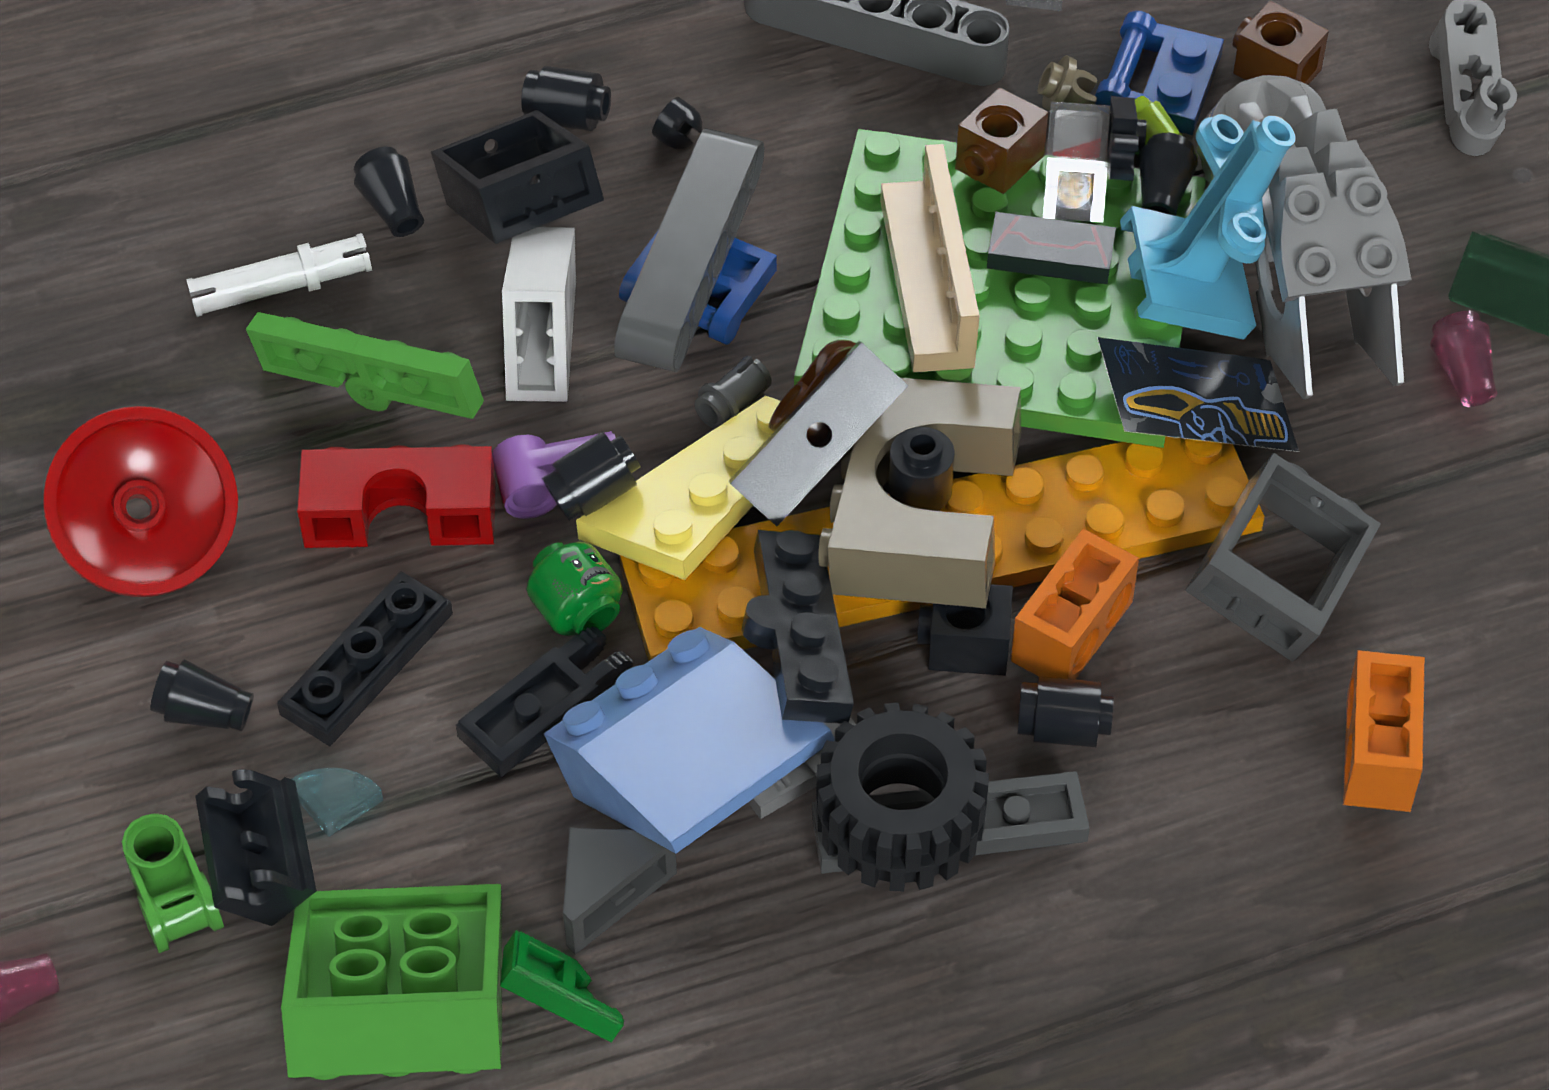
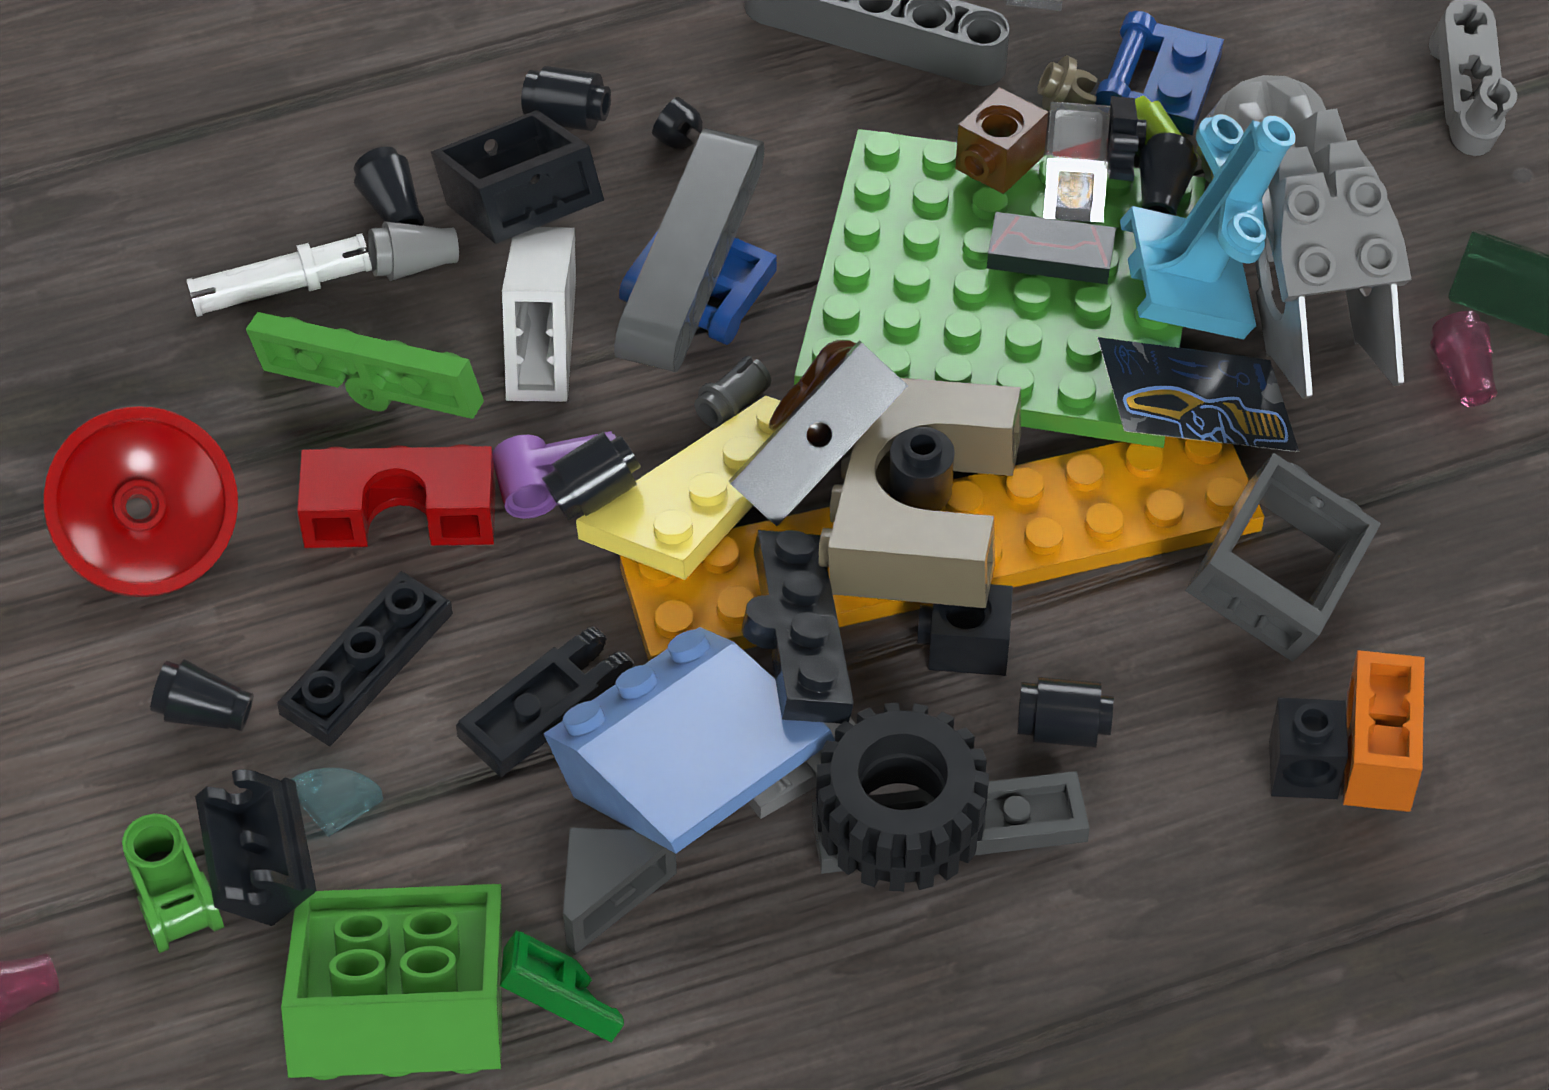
green head [526,541,623,637] -> none
tan fence [880,144,980,372] -> none
orange brick [1011,529,1139,680] -> none
reddish brown brick [1232,0,1329,85] -> none
none -> light grey cone [368,221,459,281]
none -> black brick [1269,697,1348,799]

